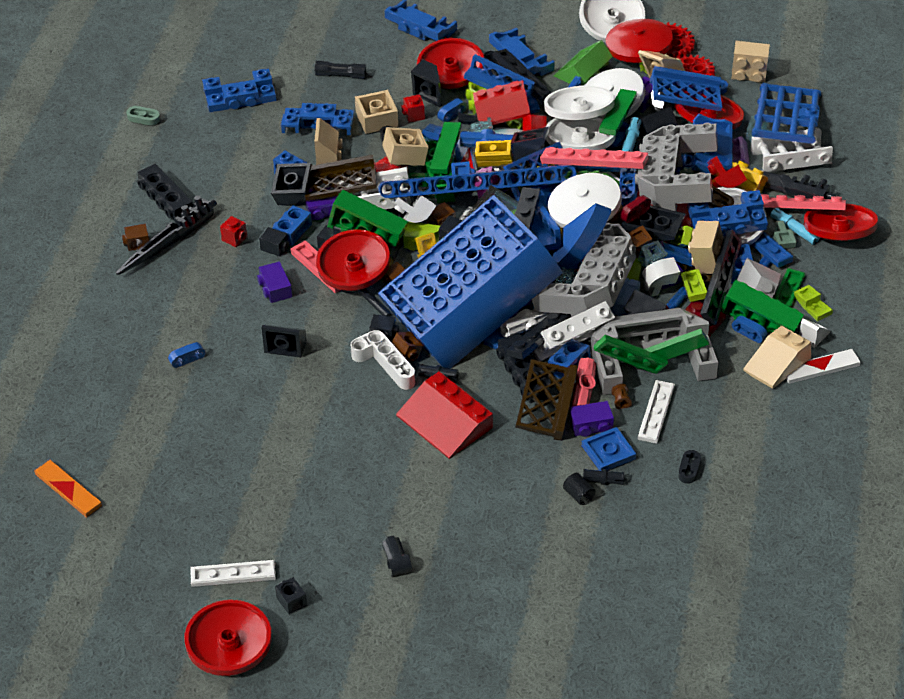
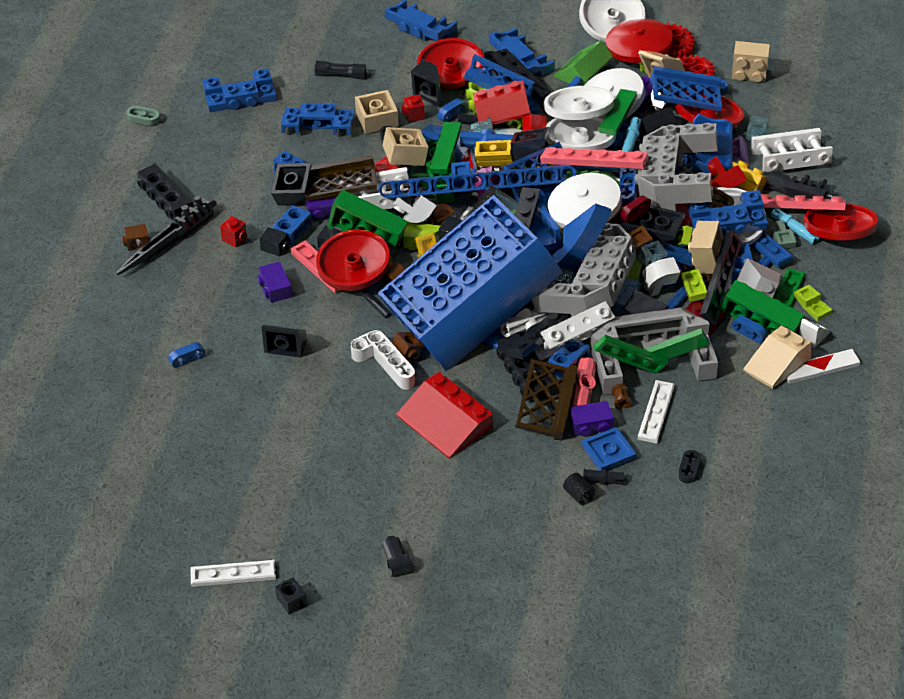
orange tile [34,460,102,517] -> none
red dish [184,600,272,676] -> none
tan slope [315,118,342,165] -> none
black brick [369,314,399,342] -> none
black pin [418,364,459,382] -> none
blue door [751,83,821,144] -> none

